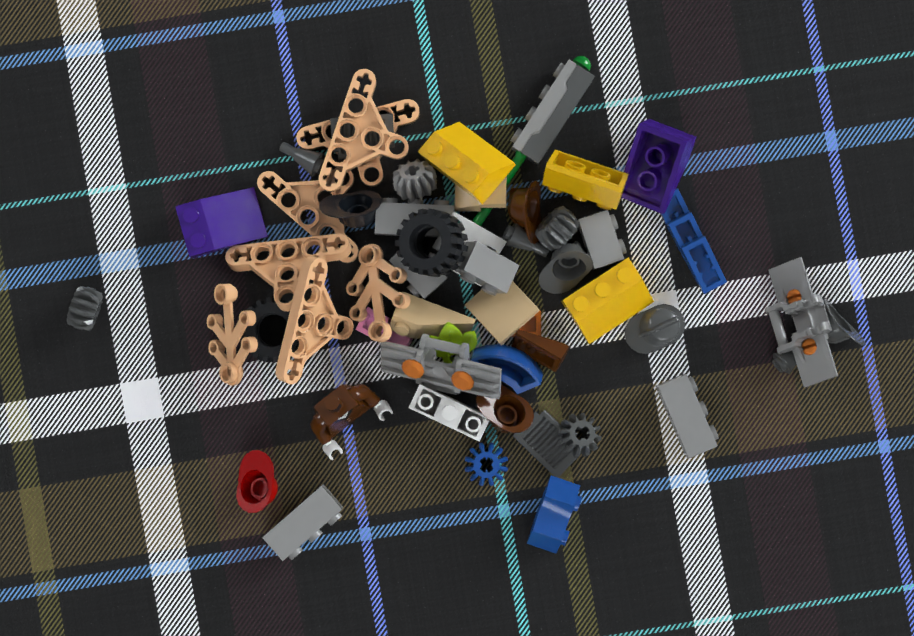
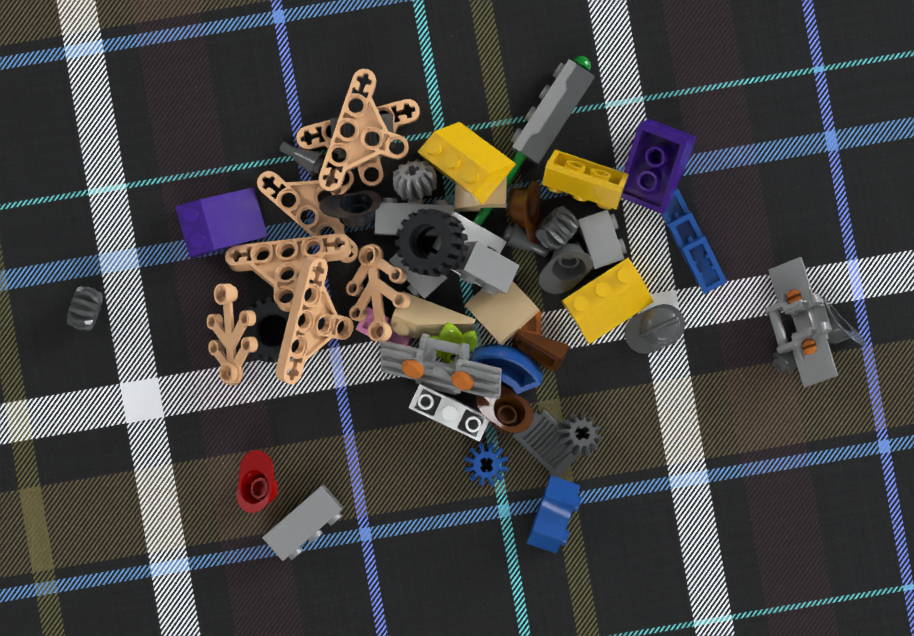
reddish brown torso [310,384,393,460] -> none
light grey brick [655,374,719,459] -> none

